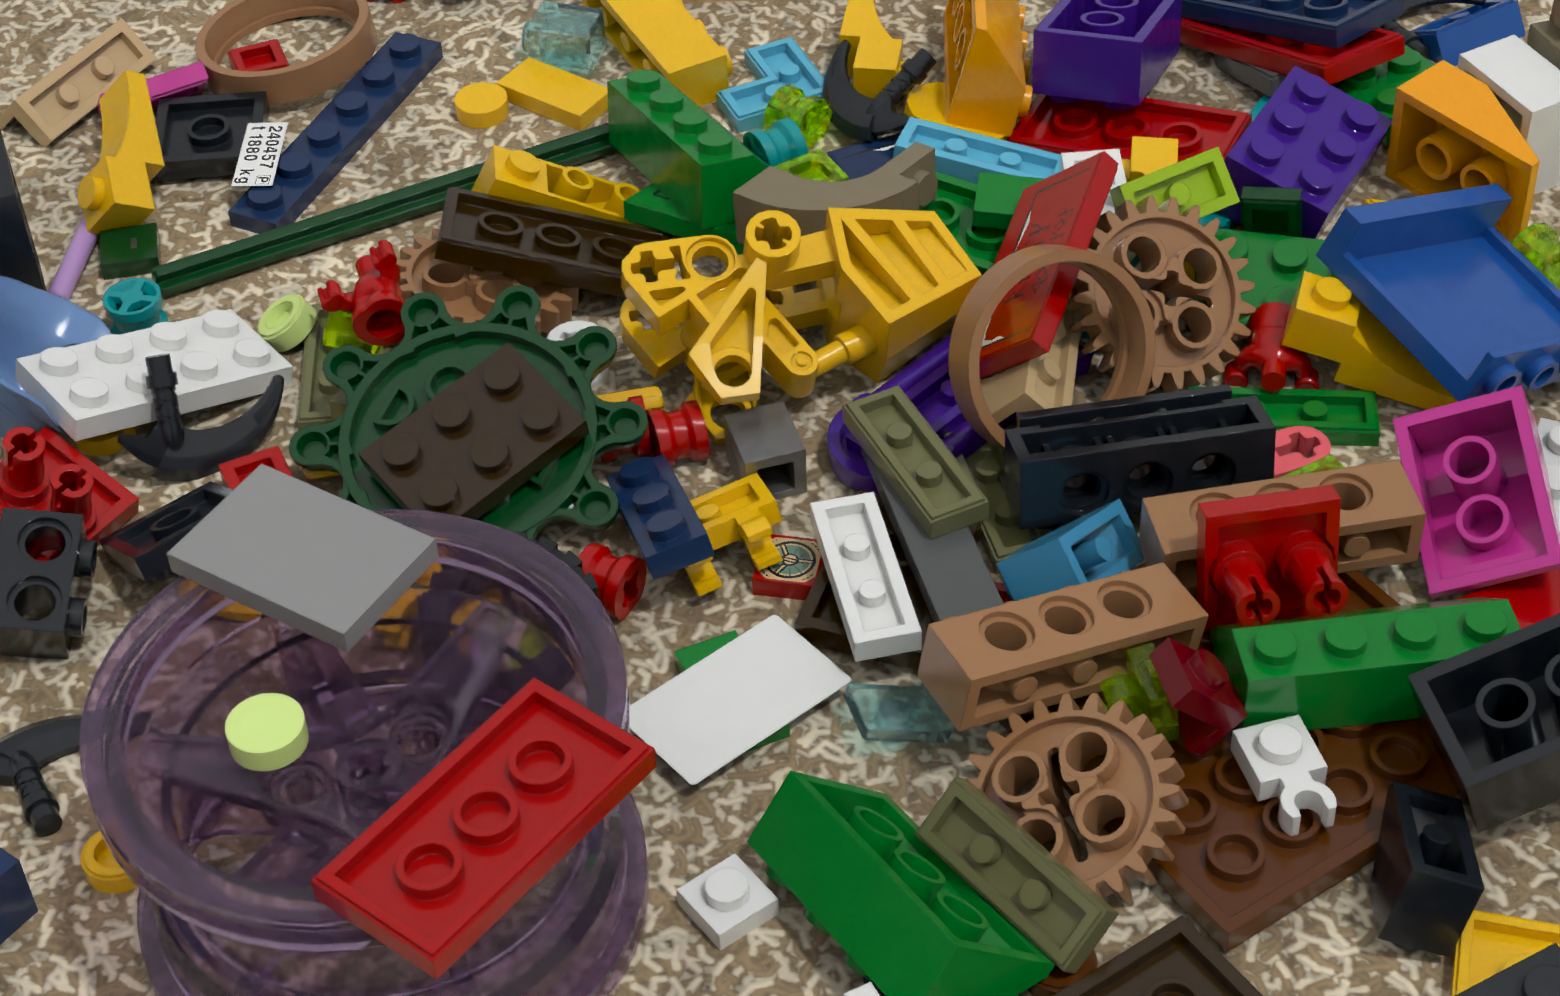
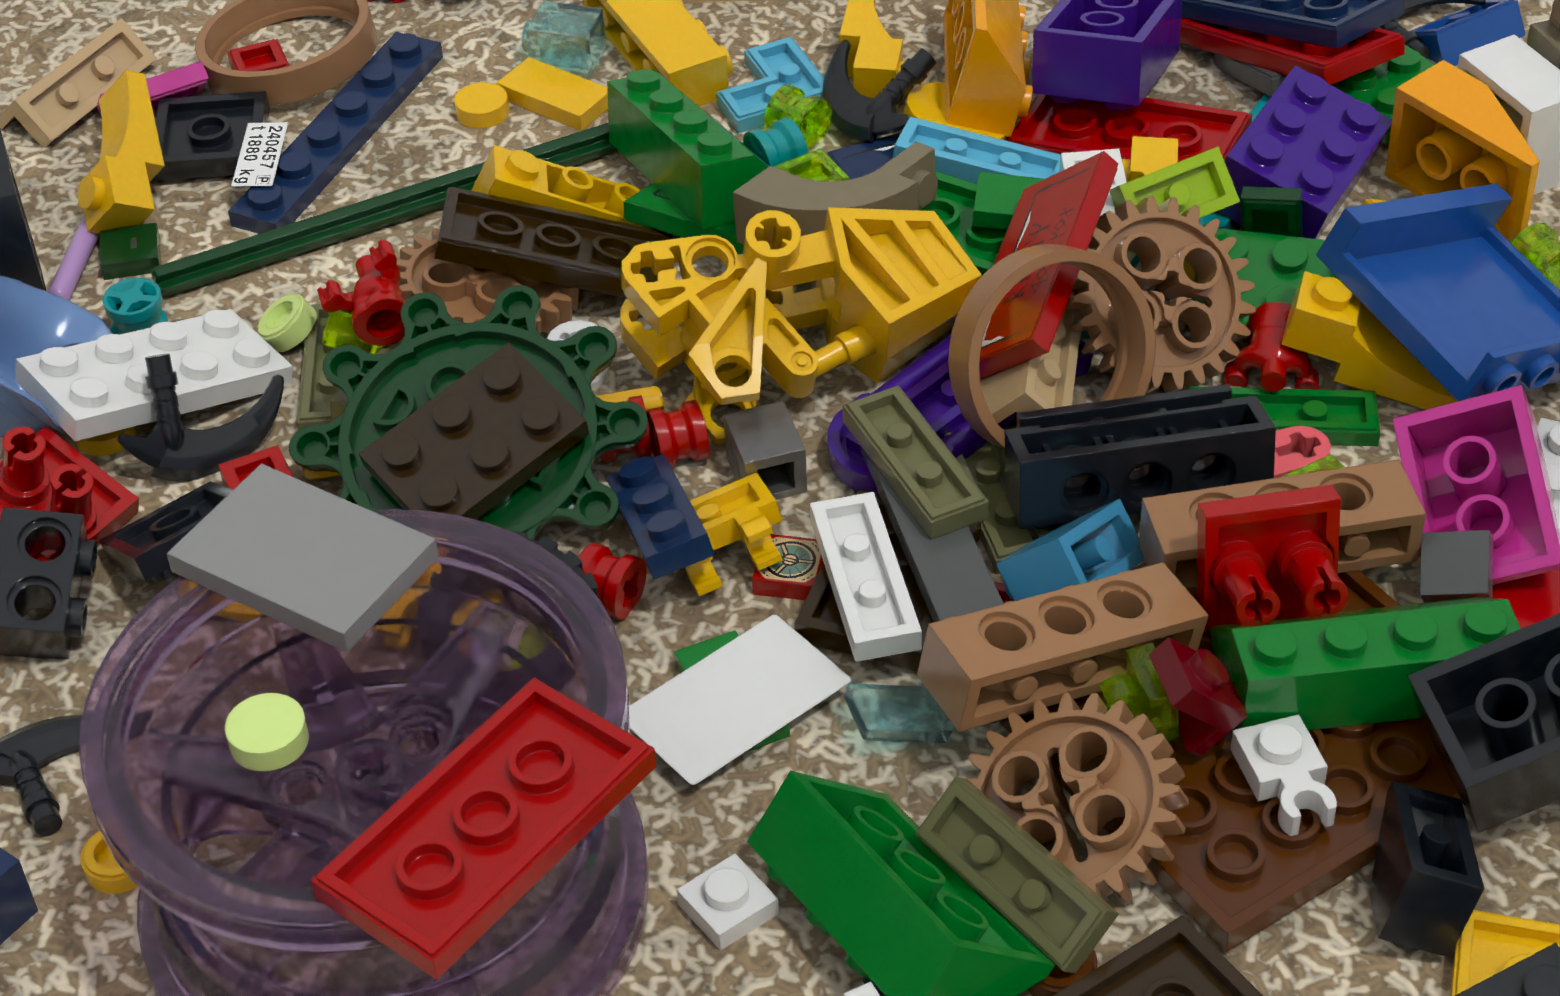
none -> dark grey tile [1420,530,1494,603]

